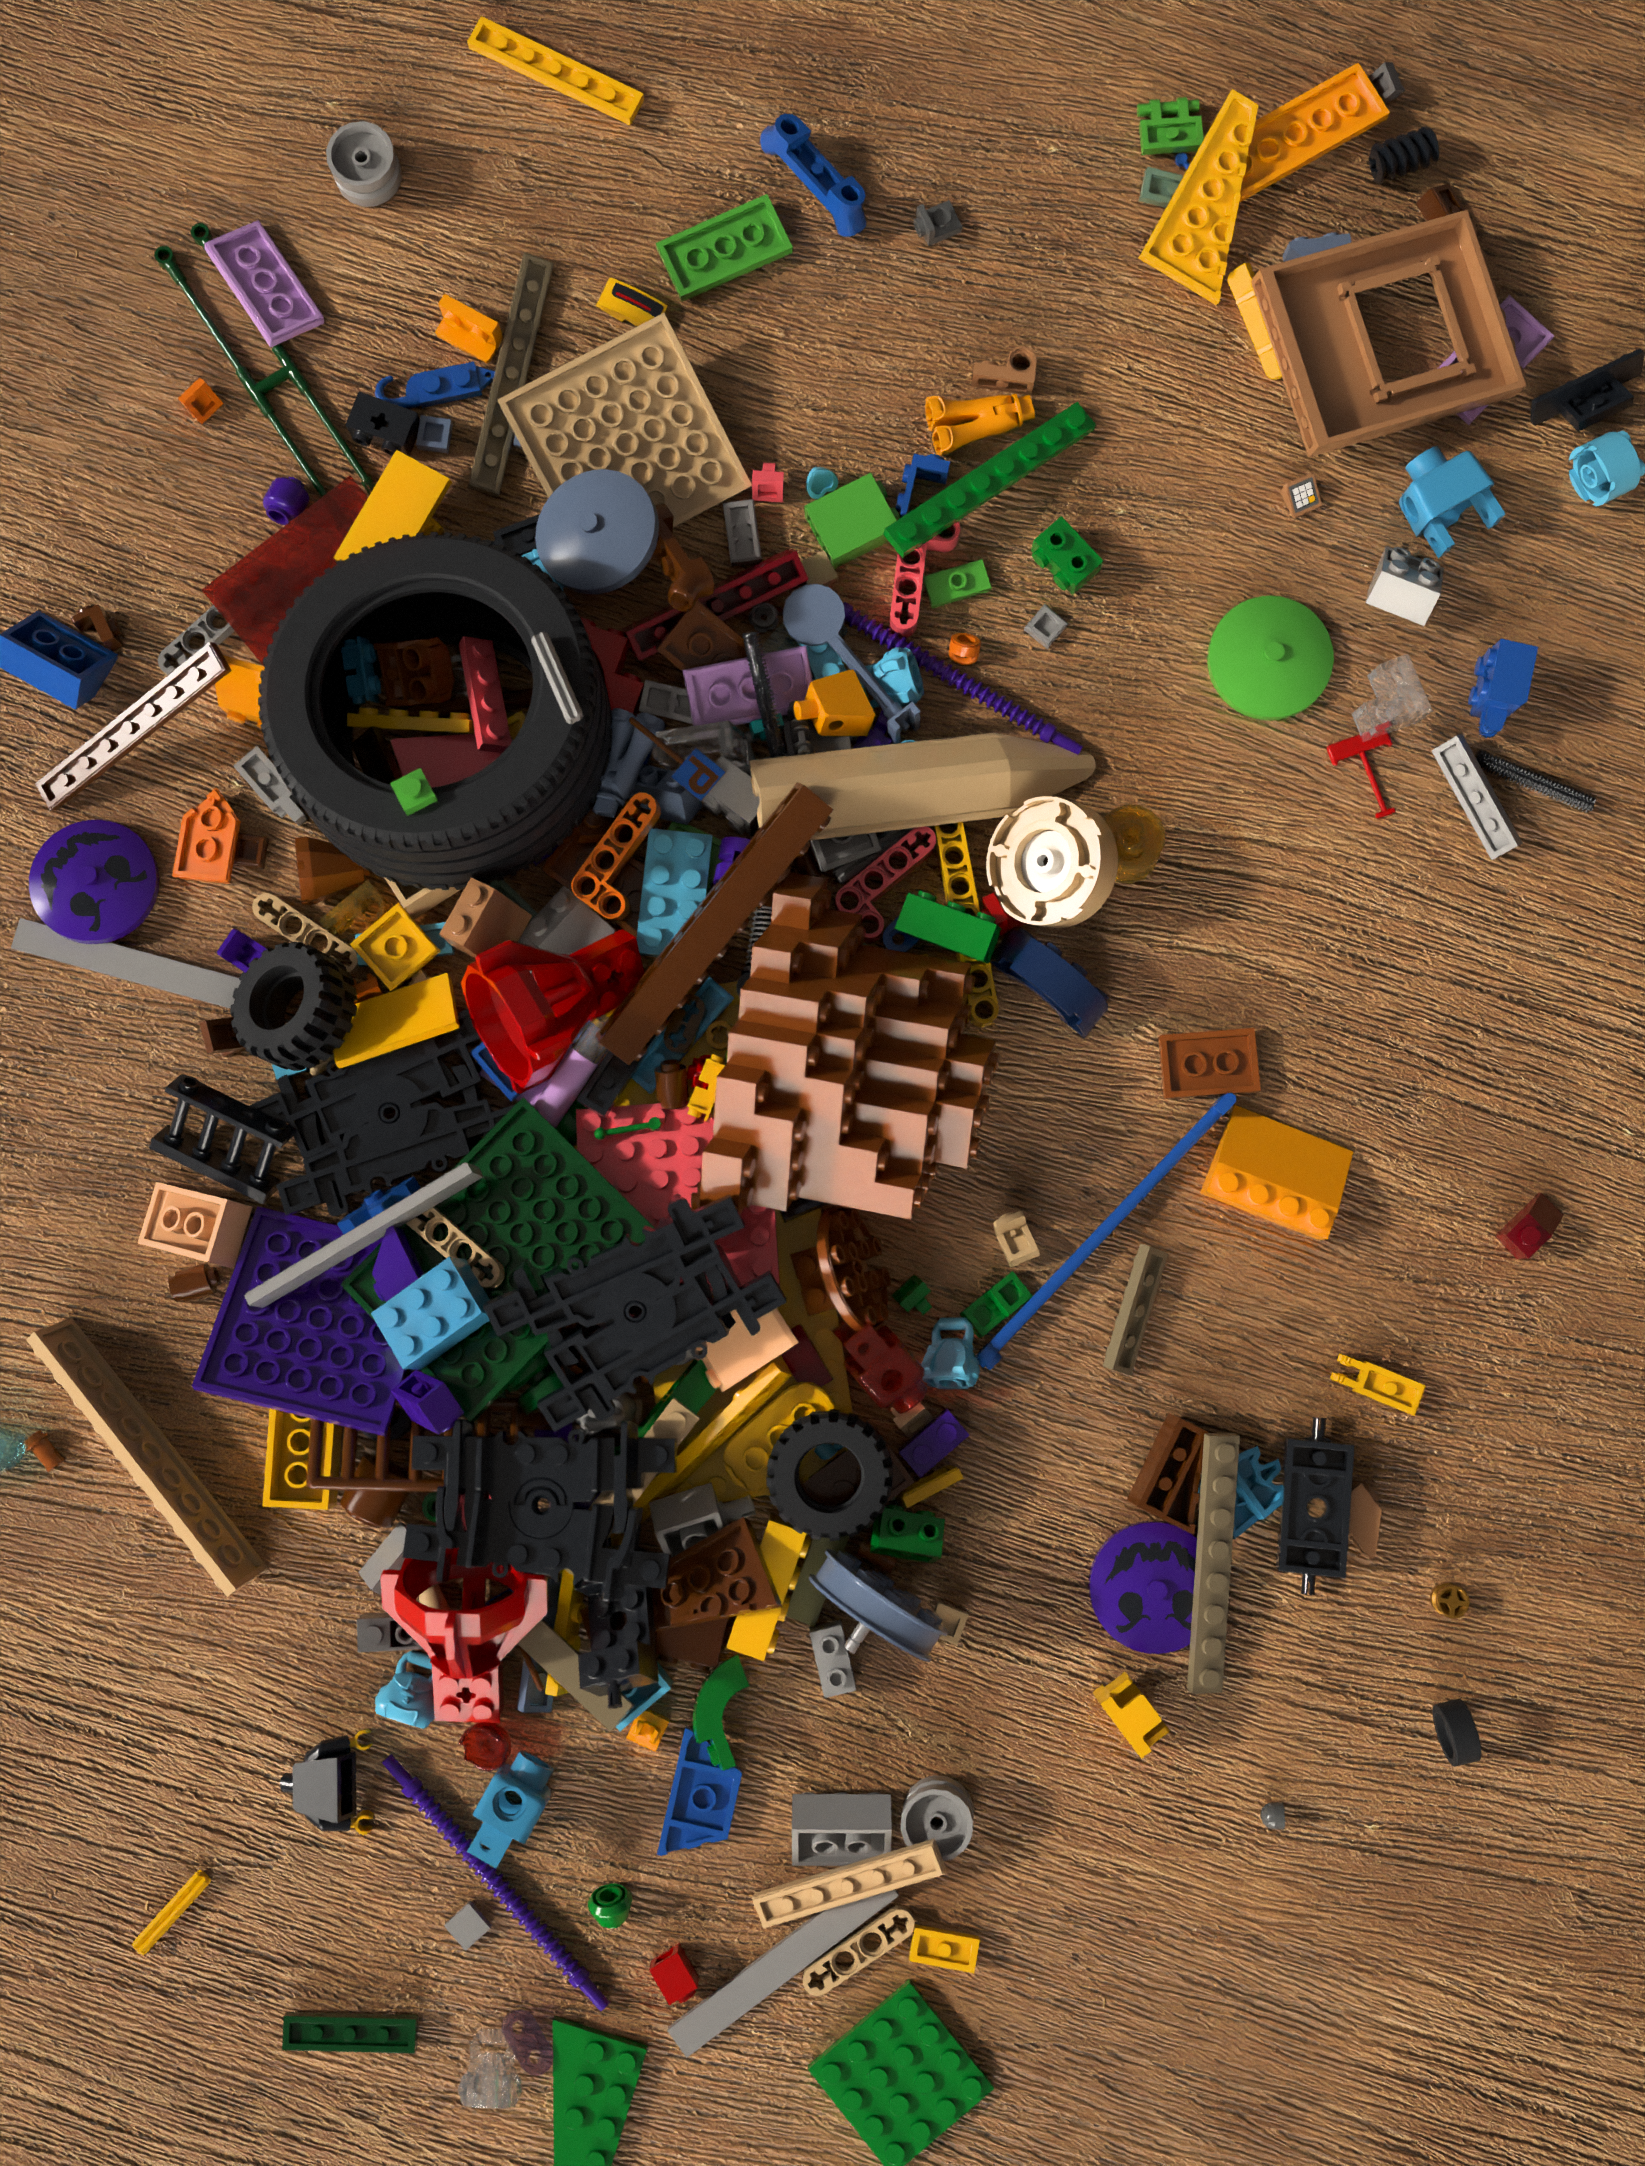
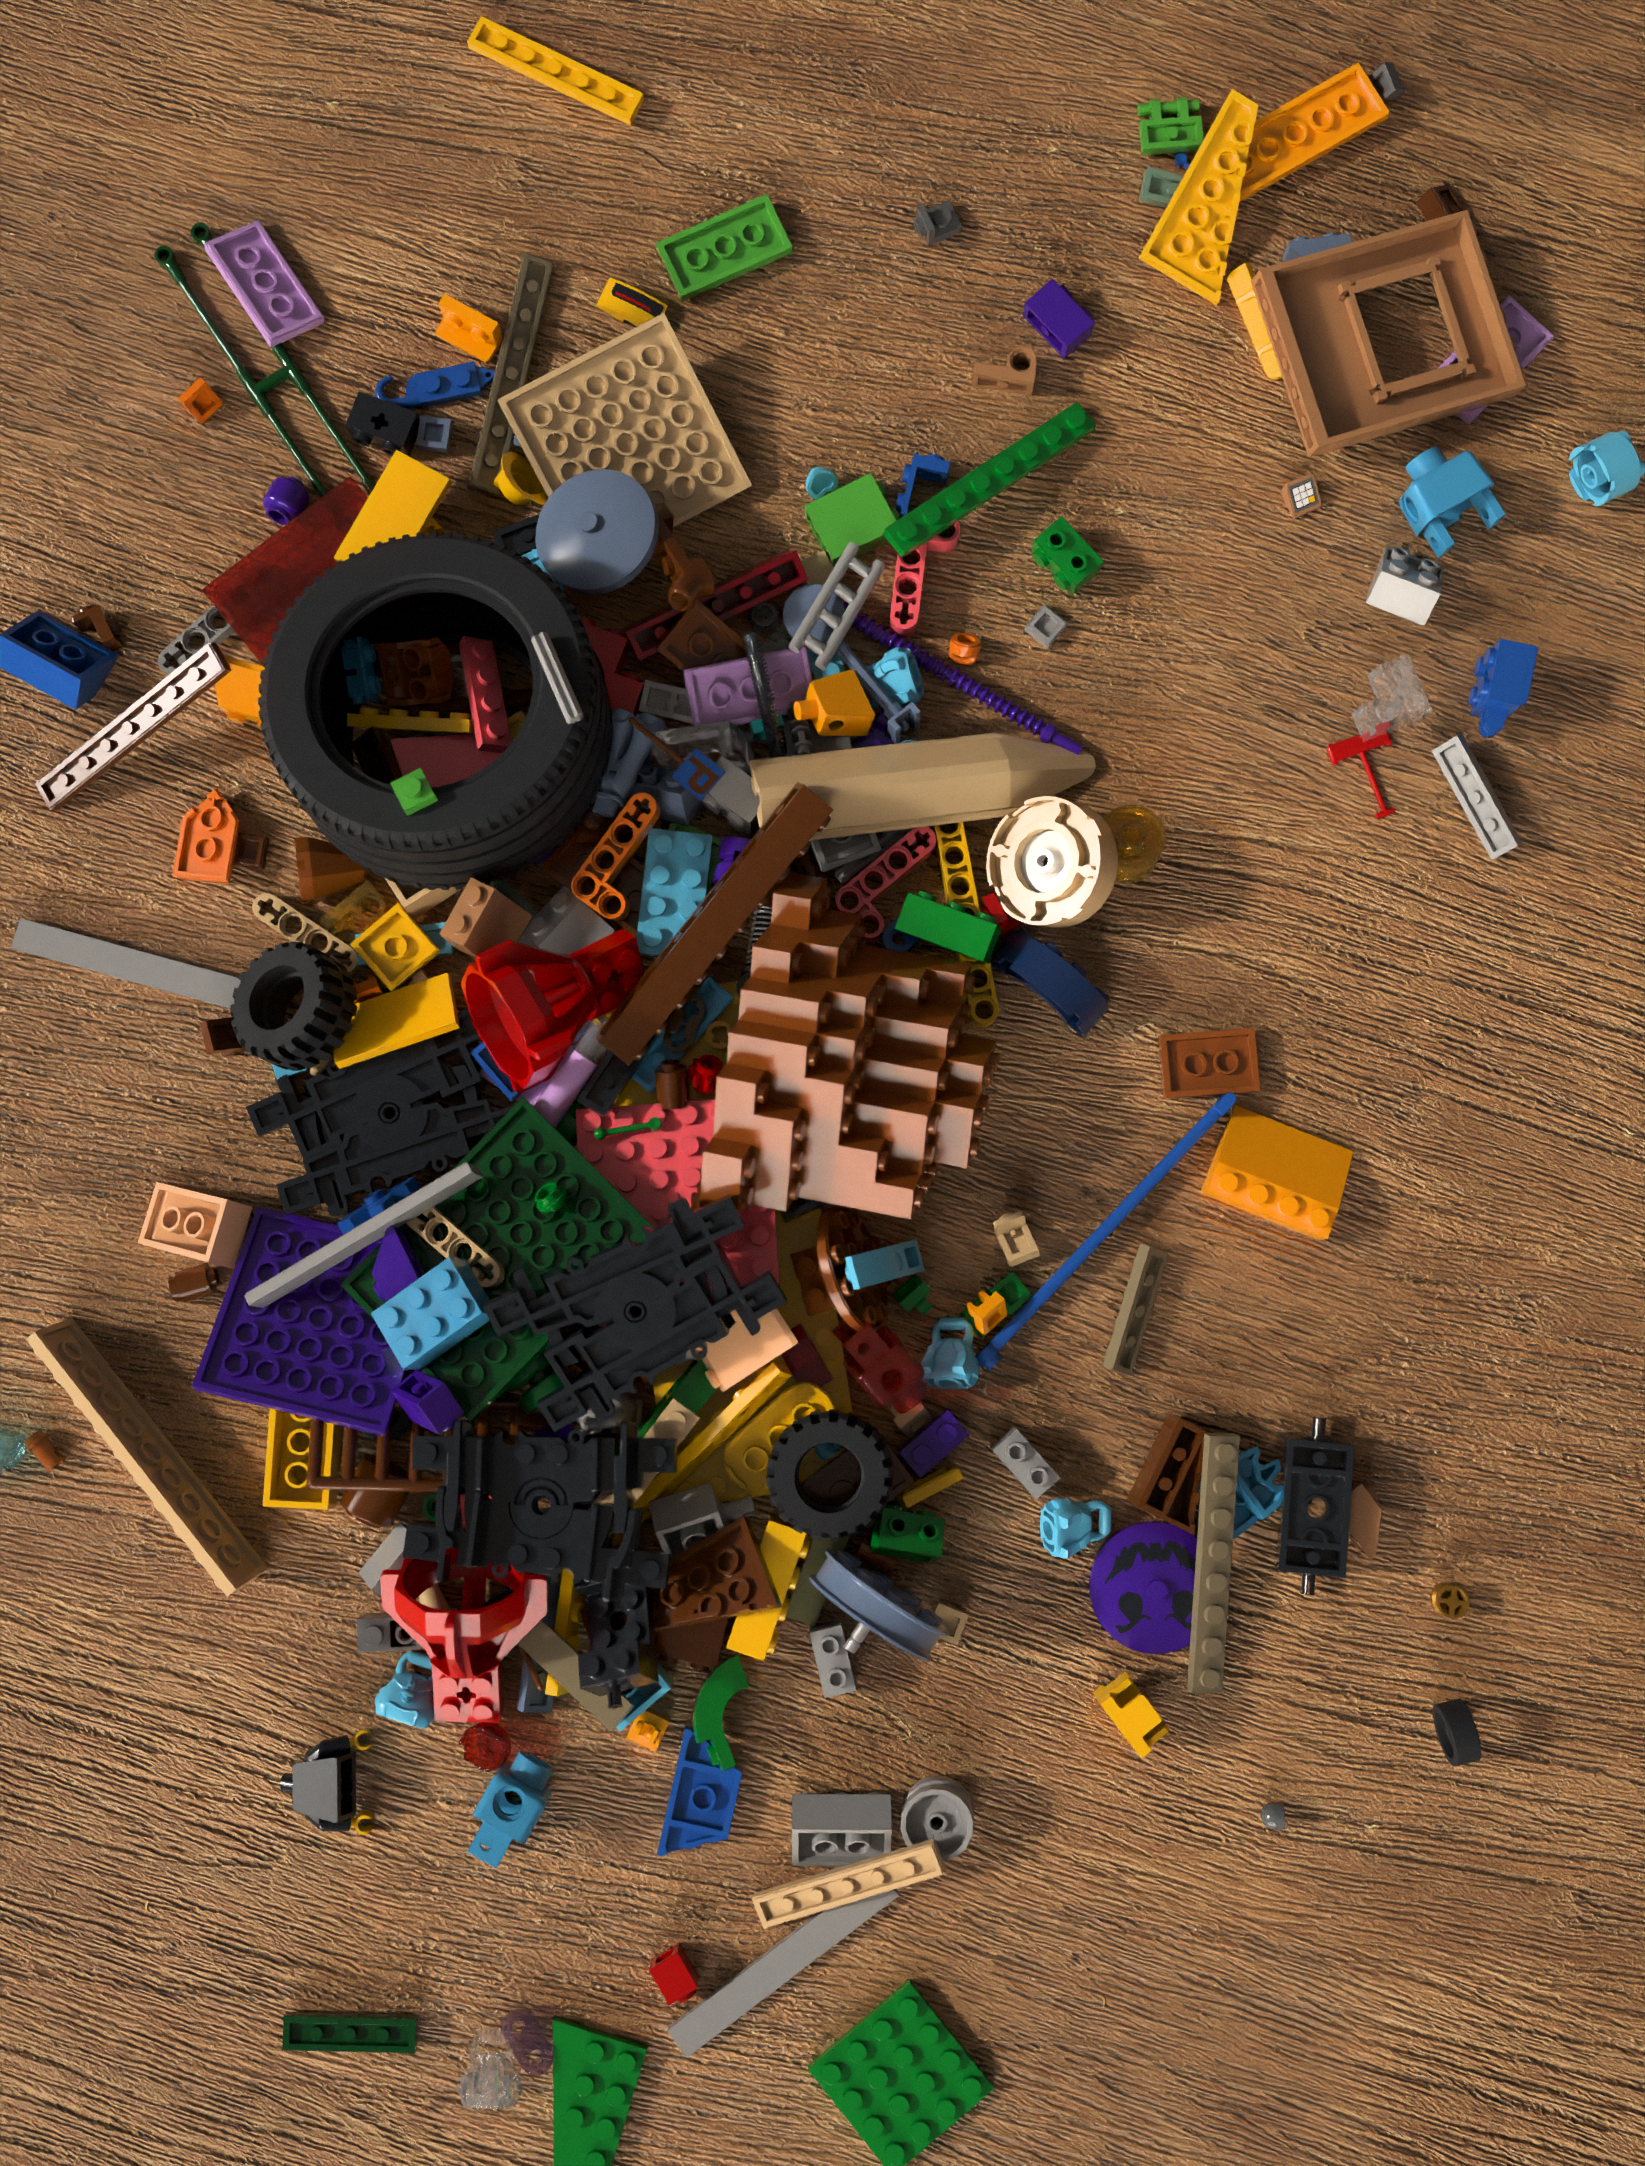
dark purple dish [29,820,160,944] -> none
yellow axle [132,1870,211,1955] -> none
black fence [149,1073,297,1204] -> none
dark purple bracket [217,928,267,972] -> none
light grey hinge [233,746,309,826] -> none
light grey wheel [326,121,402,207] -> none
dark purple hose [382,1754,610,2012] -> none
light grey tile [444,1900,492,1951] -> none
green cone [588,1883,633,1929] -> none
yellow hinge [687,1054,725,1123] -> none
light grey plate [723,499,762,566] -> none
coral tile [752,462,784,502] -> none
blue plate [760,114,867,237] -> none
tan beam [803,1905,914,1996] -> none
yellow plate [909,1924,980,1973] -> none
bright green plate [923,559,992,608] -> none
light orange piece [925,394,1035,456] -> none
bright green dish [1207,596,1334,721] -> none
yellow hinge [1330,1354,1426,1416] -> none
black piece [1369,126,1439,185] -> none
black axle [1475,749,1596,813] -> none
dark red slope [1495,1192,1564,1259] -> none
black bracket [1530,348,1645,432] -> none
none -> yellow piece [493,451,548,506]
none -> green plate [534,1182,567,1213]
none -> light grey bar [788,542,885,670]
none -> medium azure slope [845,1239,925,1290]
none -> light orange tile [967,1291,1007,1336]
none -> light grey brick [990,1426,1060,1500]
none -> dark purple brick [1023,278,1095,359]
none -> medium azure piece [1040,1498,1112,1559]

